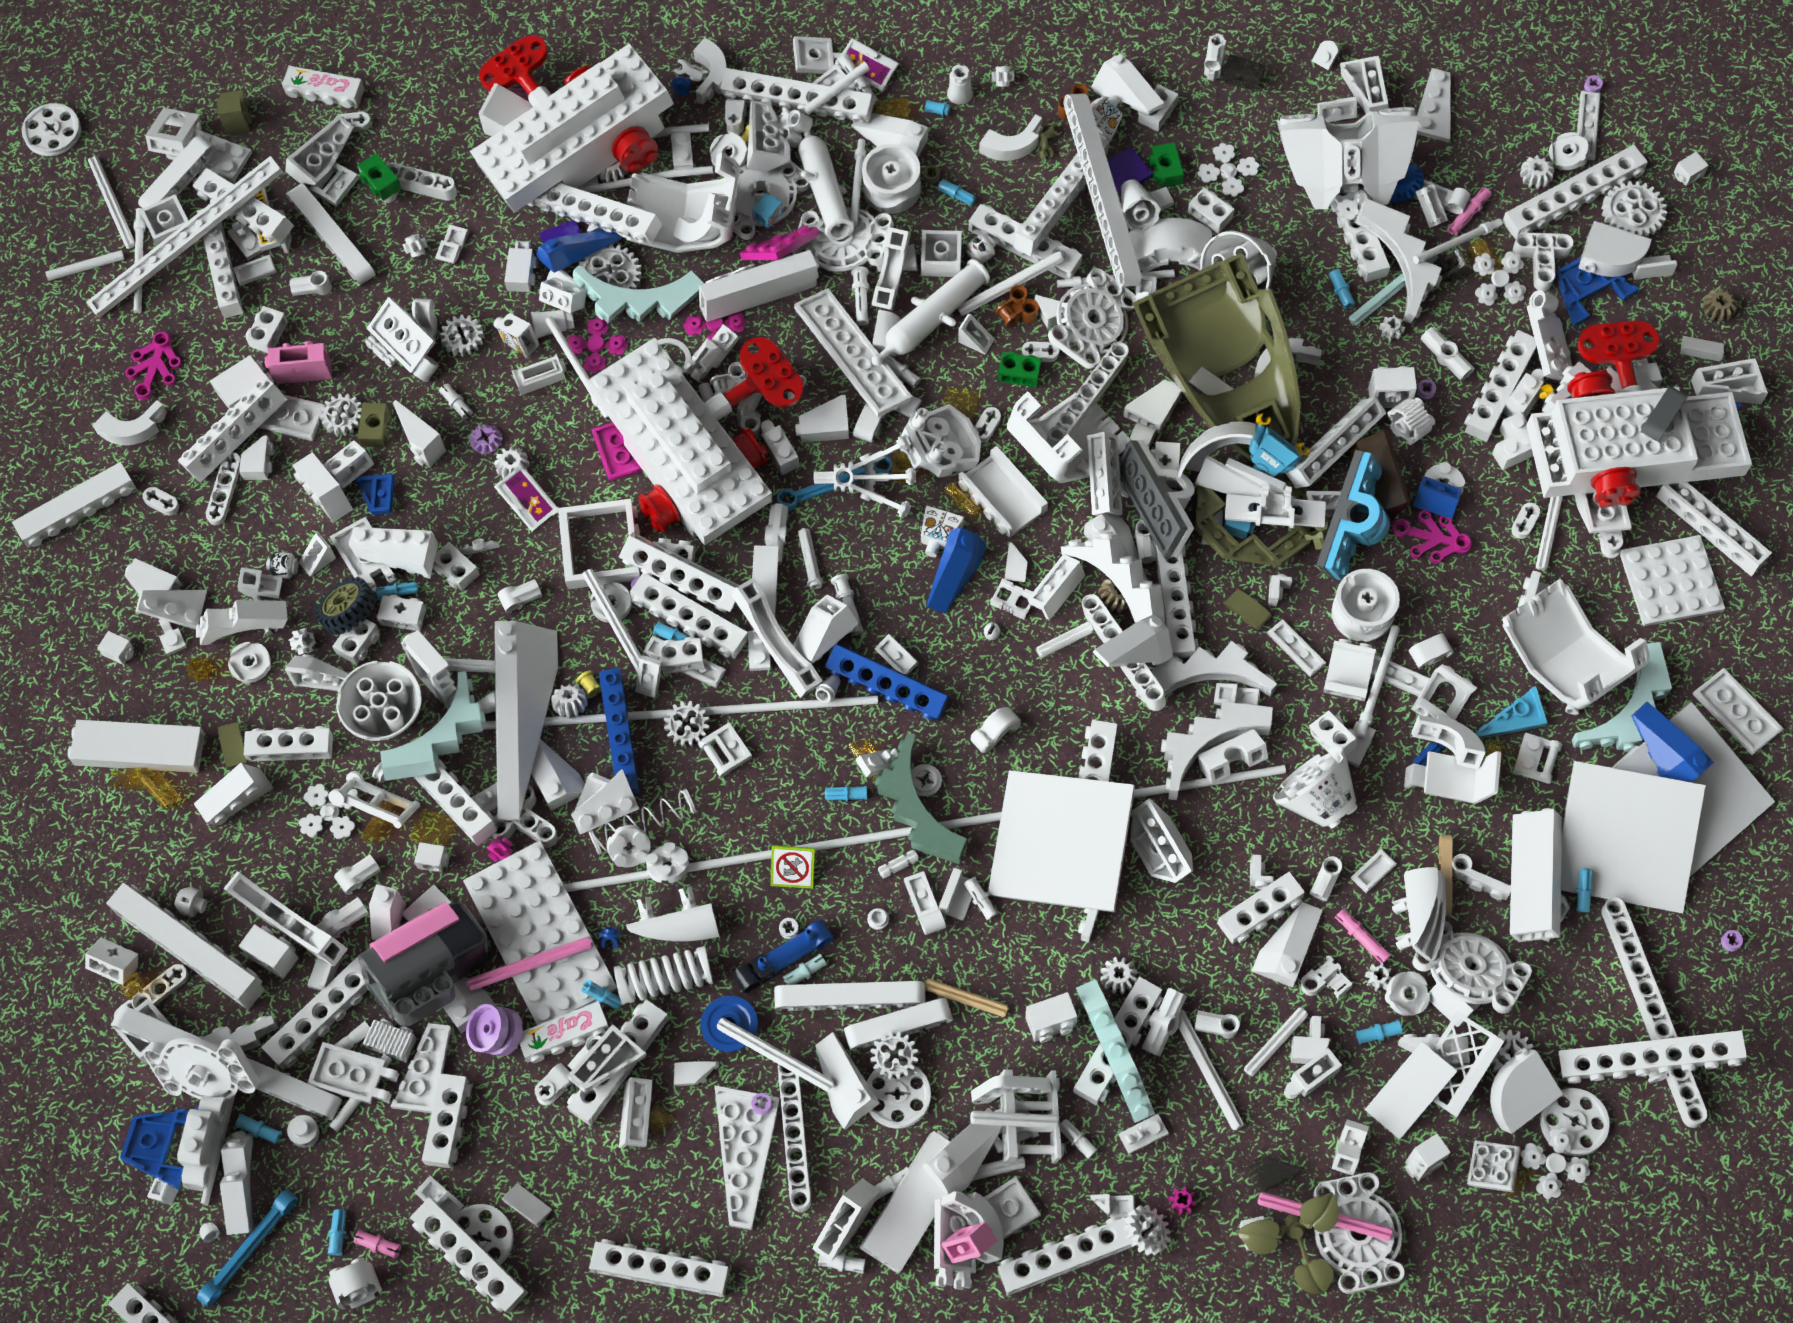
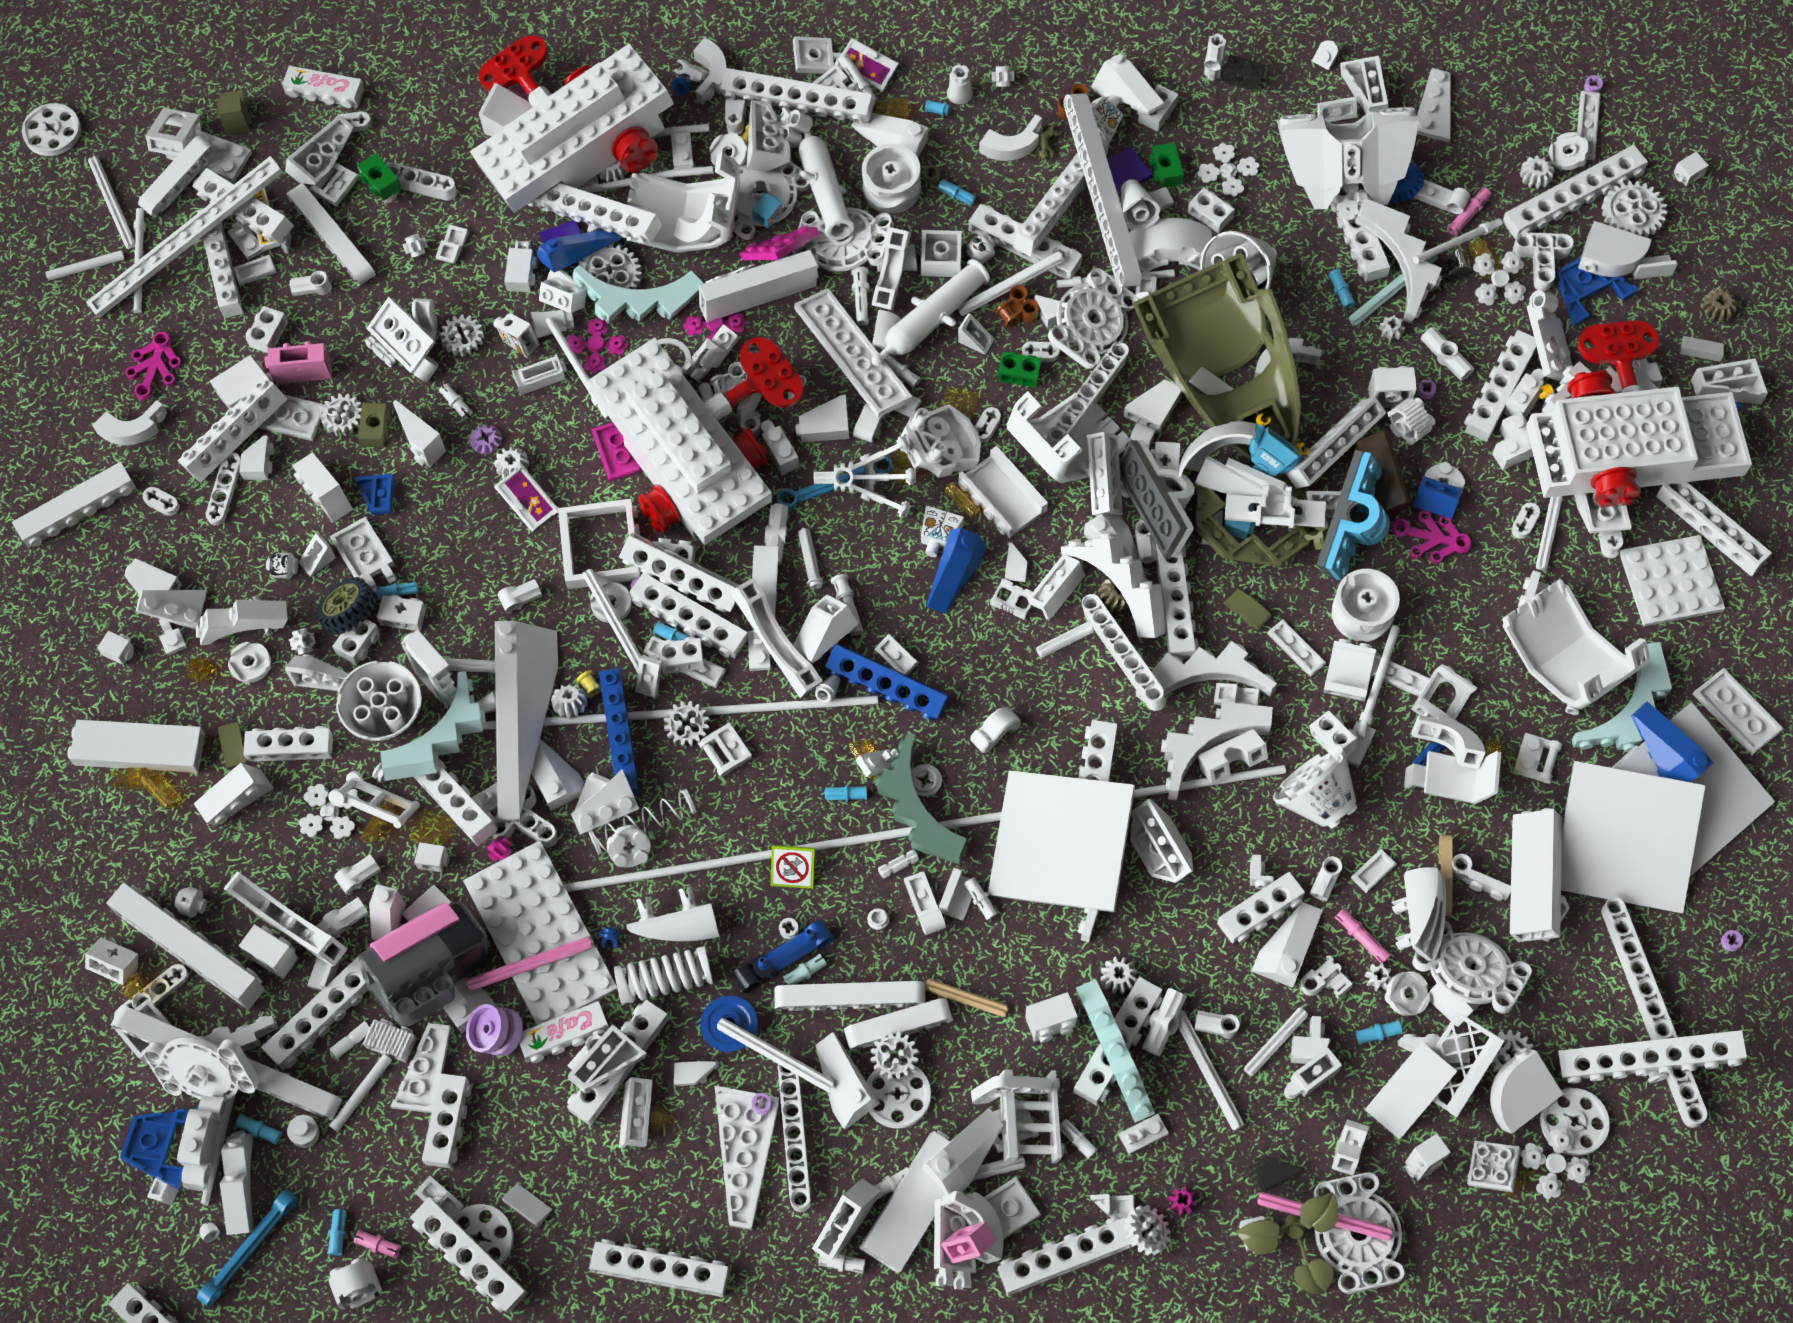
white brick [140,194,188,245] -> none
white brick [238,567,282,599] -> none
white tile [307,1042,399,1104] -> none
white brick [323,441,374,489] -> none
white wedge [349,527,438,579] -> none
white brick [433,542,480,591] -> none
white piece [459,539,500,555] -> none
white piece [535,1063,574,1105] -> none
medium azure axle [582,980,621,1009] -> none
white plate [646,842,689,883] -> none
white piece [803,62,870,115] -> none
white bar [850,139,866,226] -> none
white axle [970,1111,1058,1129] -> none
white hinge [984,623,1000,640] -> none
white wedge [1093,614,1173,667] -> none
white bracket [1268,574,1292,606] -> none
white beam [1409,633,1454,669] -> none
white hinge [1415,184,1448,228] -> none
medium azure wing [1475,686,1547,739] -> none
medium azure axle [1576,868,1593,912] -> none
dark grey beam [1640,386,1688,442] -> none

